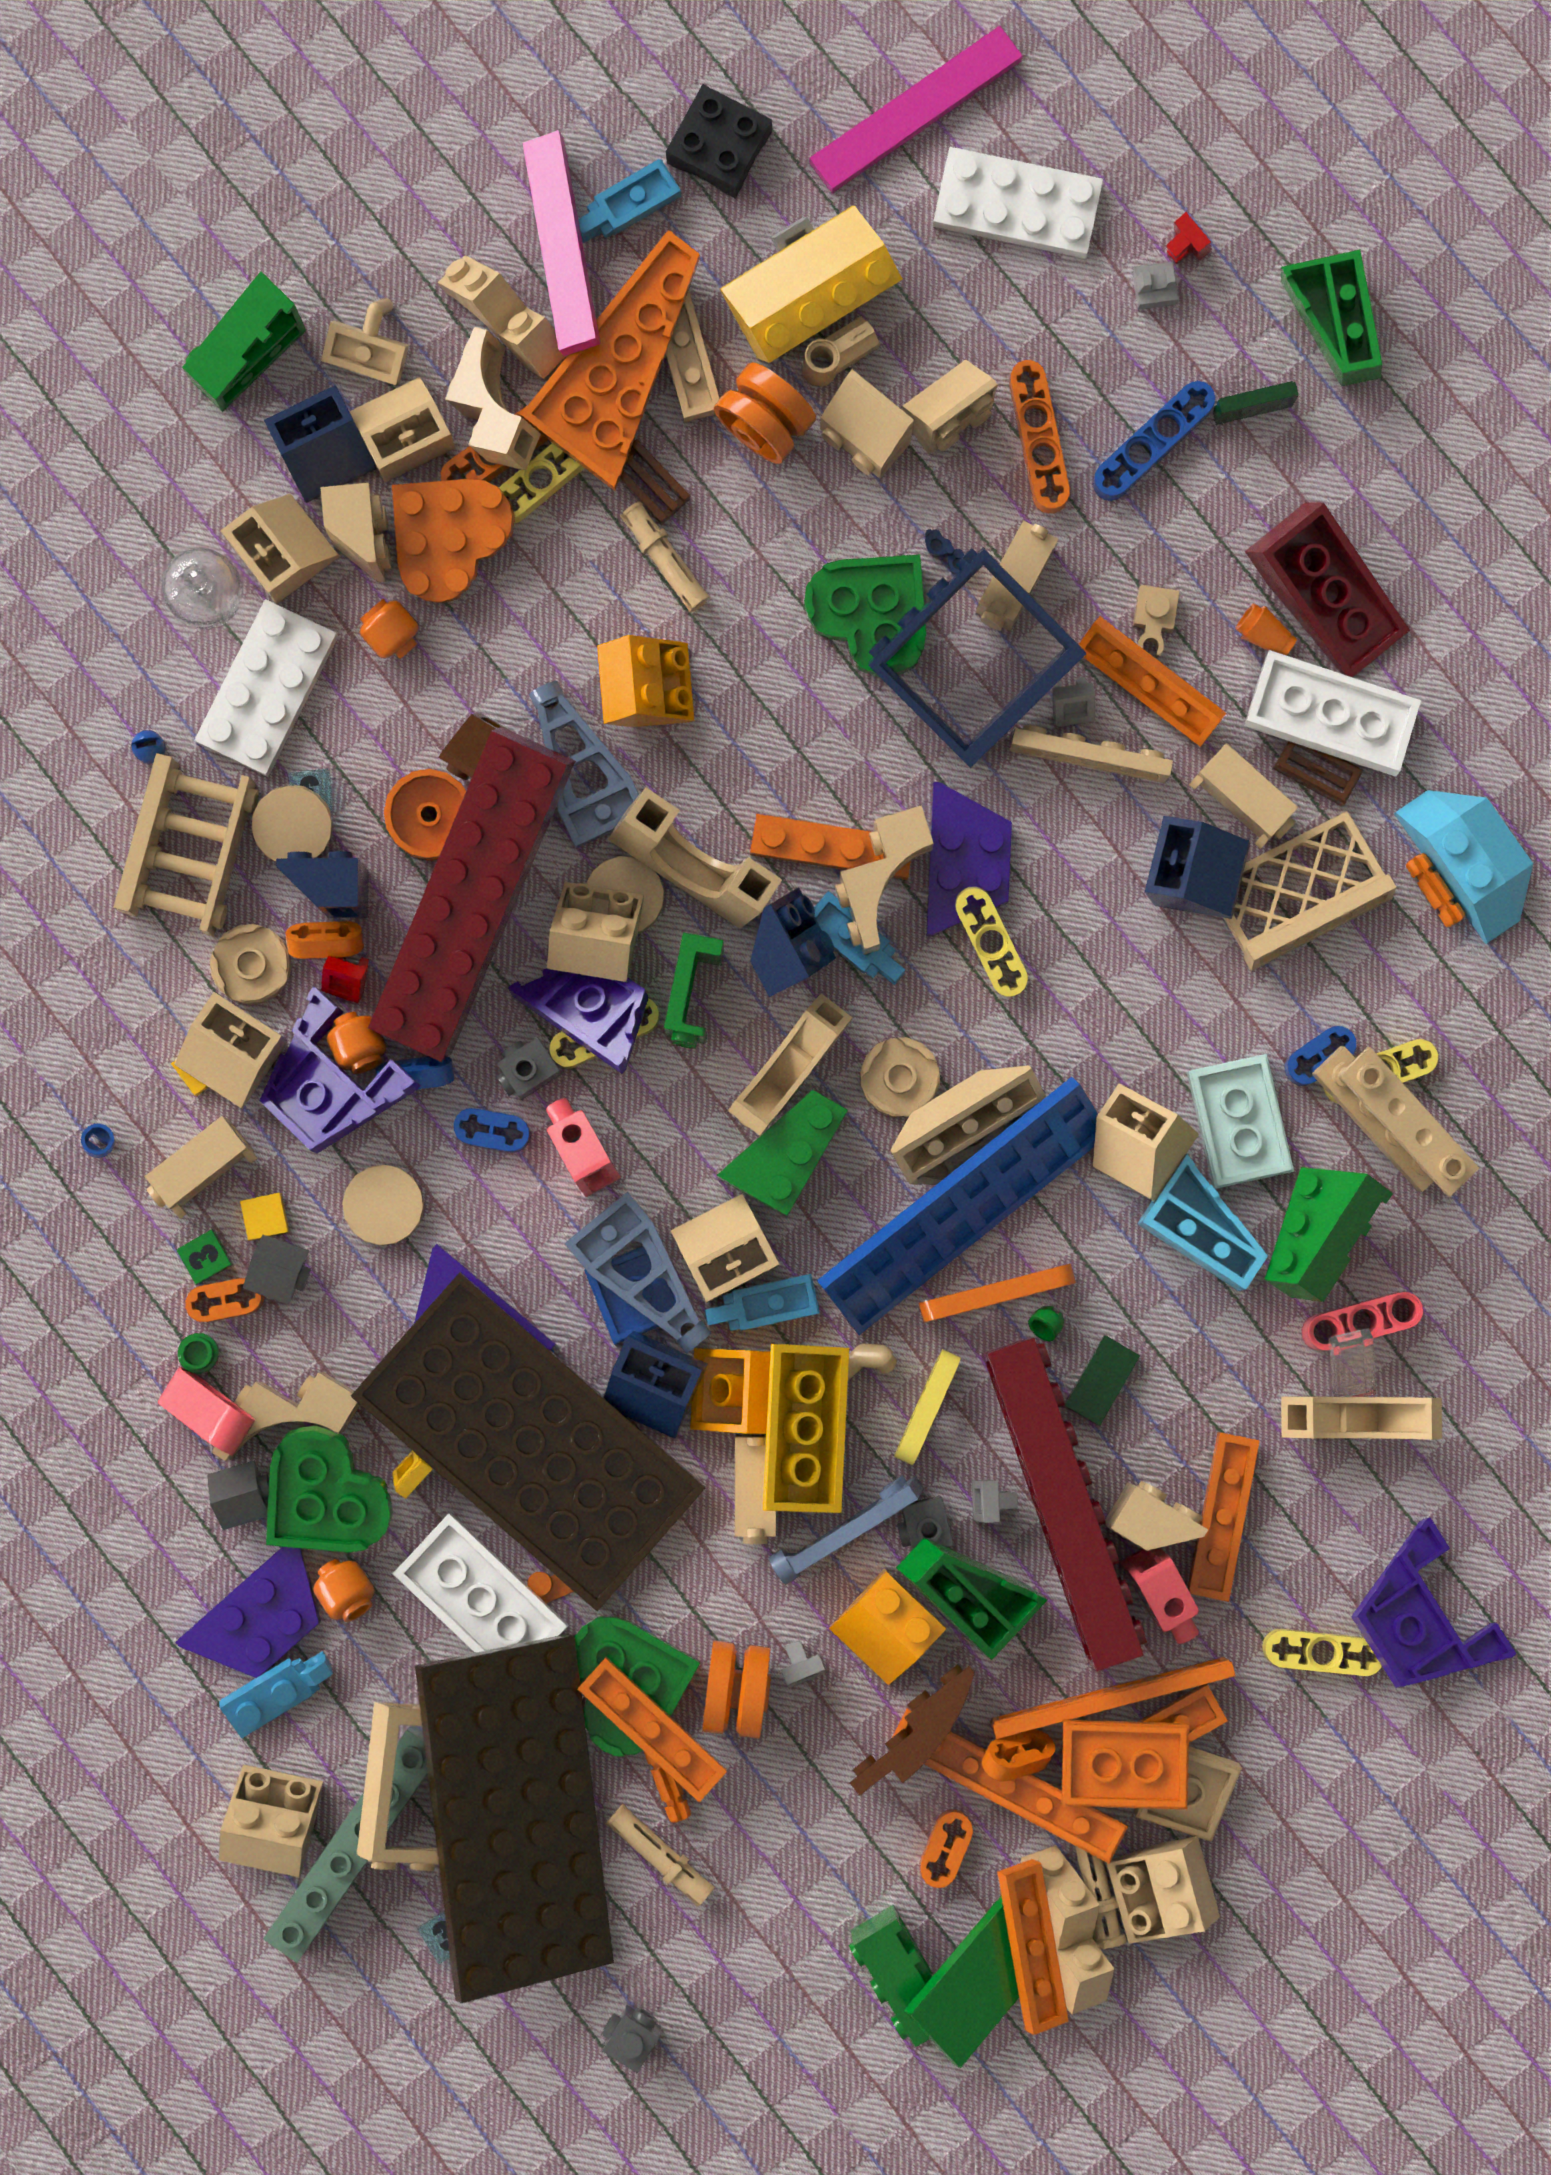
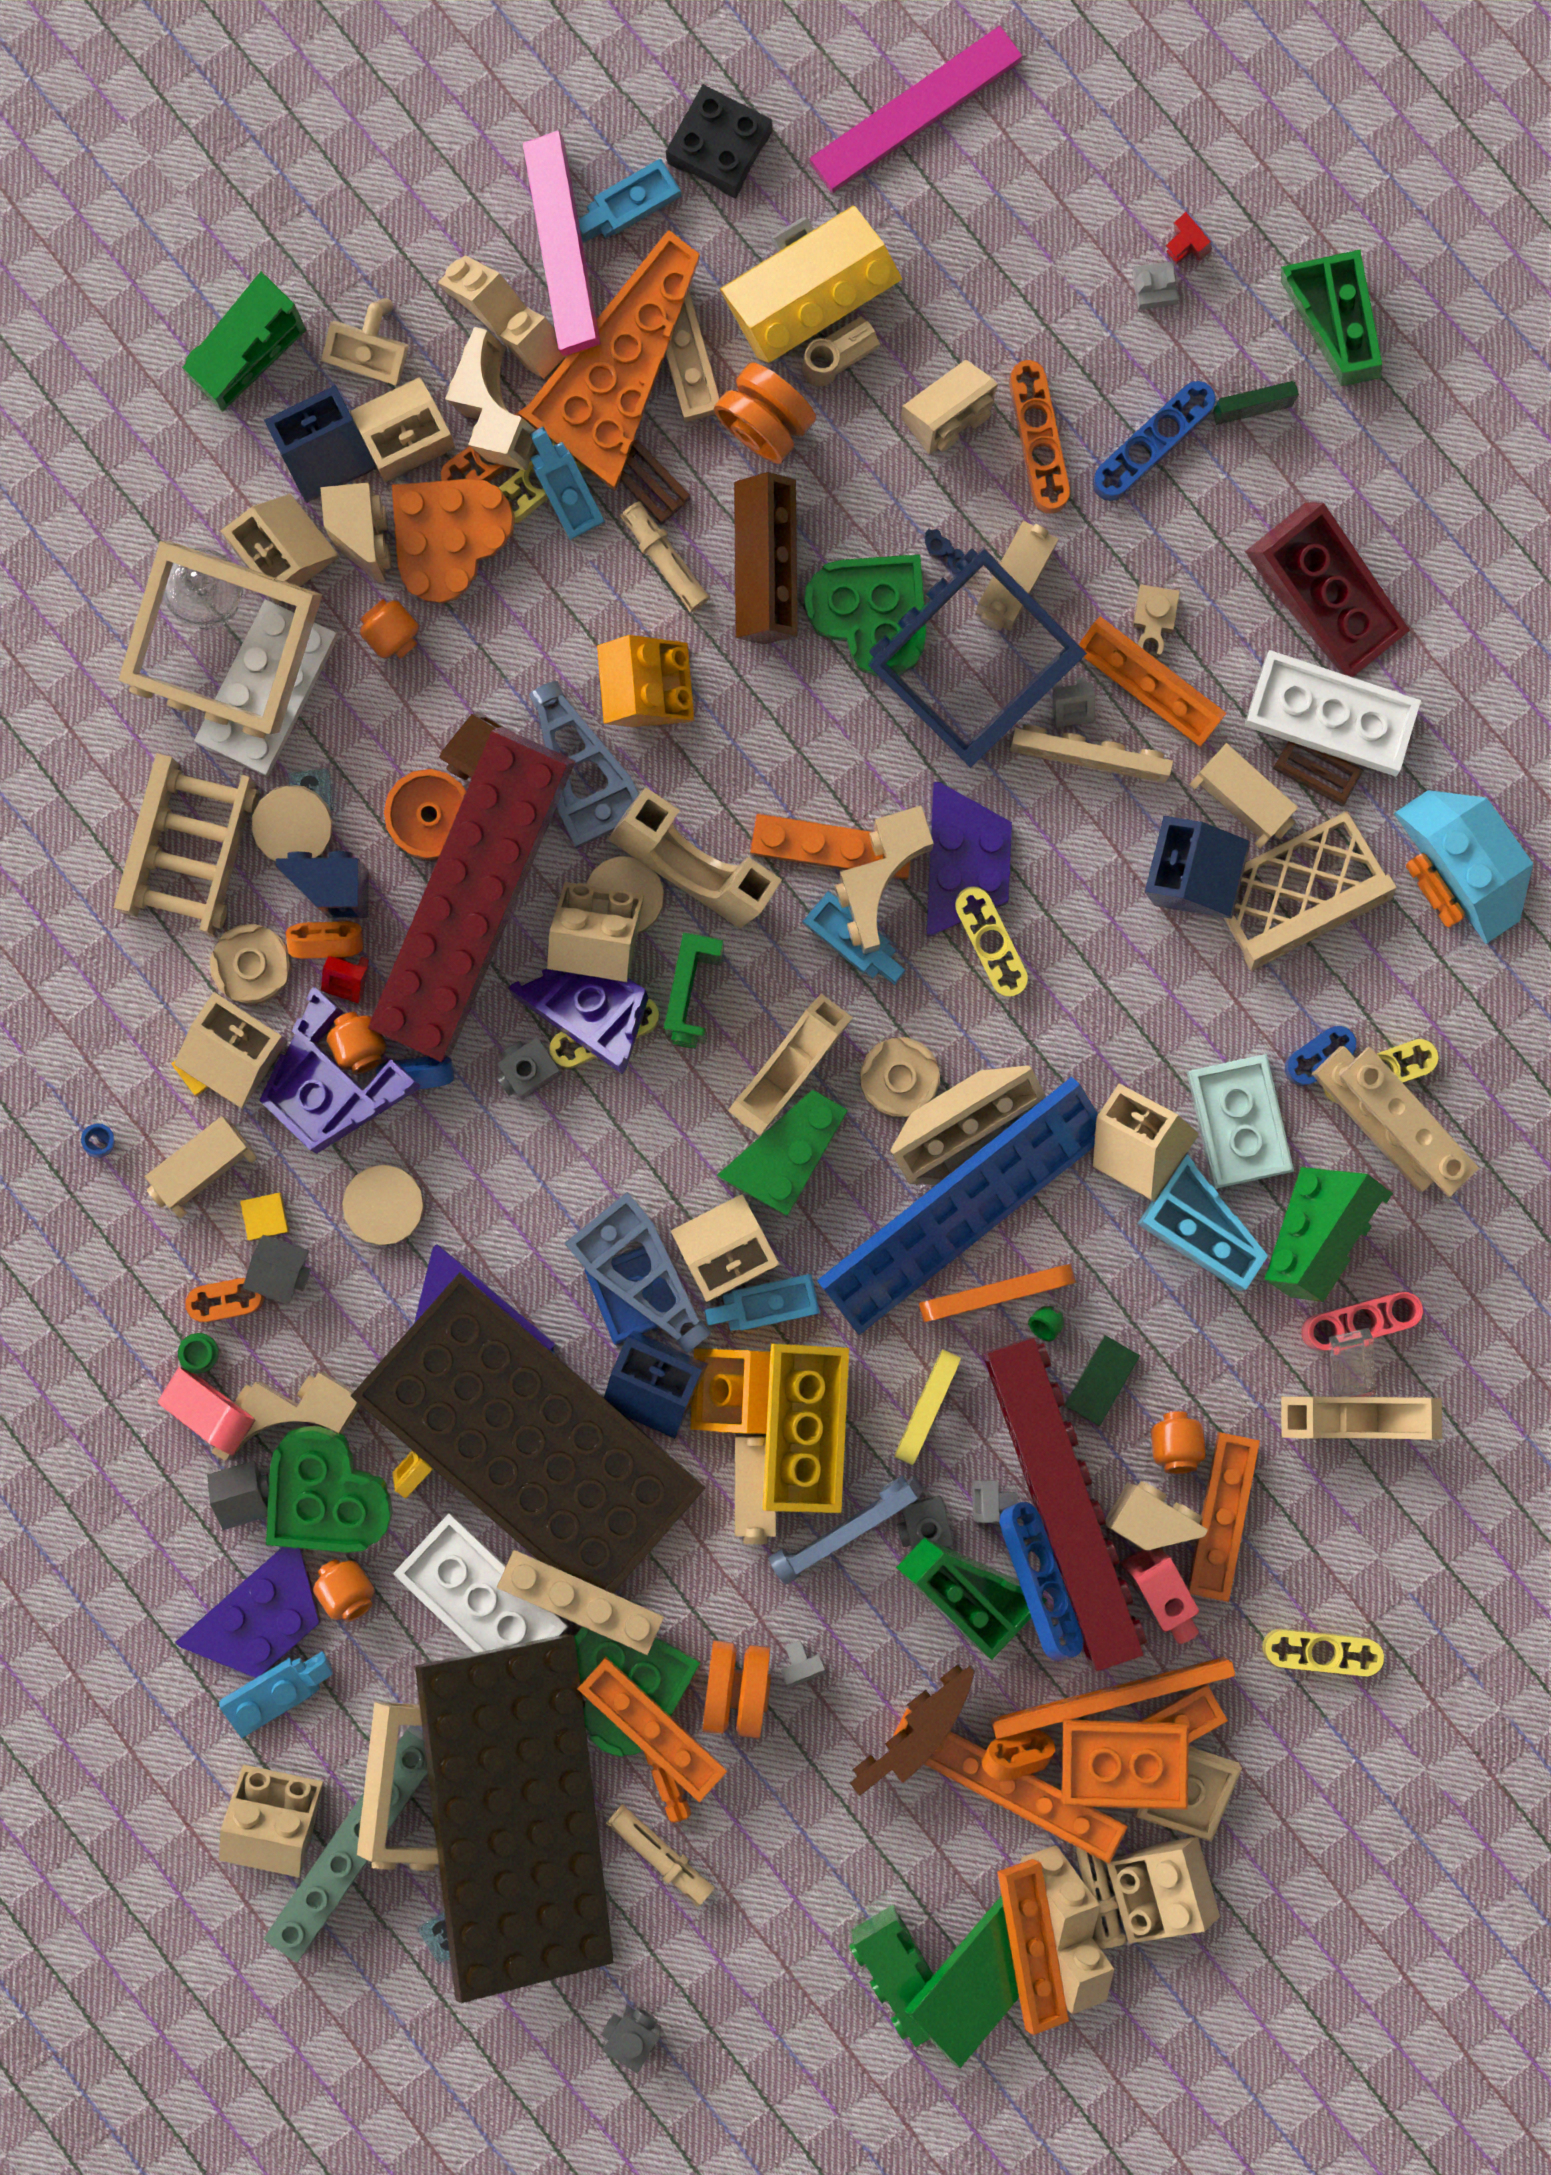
blue hinge [131,730,166,764] -> none
green tile [176,1229,233,1285] -> none
blue beam [454,1108,531,1153] -> none
coral torso [546,1098,621,1197] -> none
dark blue slope [750,887,836,997] -> none
tan slope [820,369,914,479] -> none
light orange slope [829,1568,946,1685] -> none
tan arm [848,1343,897,1381] -> none
orange beam [919,1809,973,1888] -> none
white plate [932,147,1103,259] -> none
orange cone [1235,603,1297,655] -> none
dark purple wing [1351,1517,1516,1688] -> none
none -> tan window [118,541,323,738]
none -> tan plate [497,1550,664,1655]
none -> dark azure hinge [529,427,605,540]
none -> reddish brown brick [734,472,798,644]
none -> blue beam [999,1502,1083,1662]
none -> orange head [1151,1411,1206,1474]

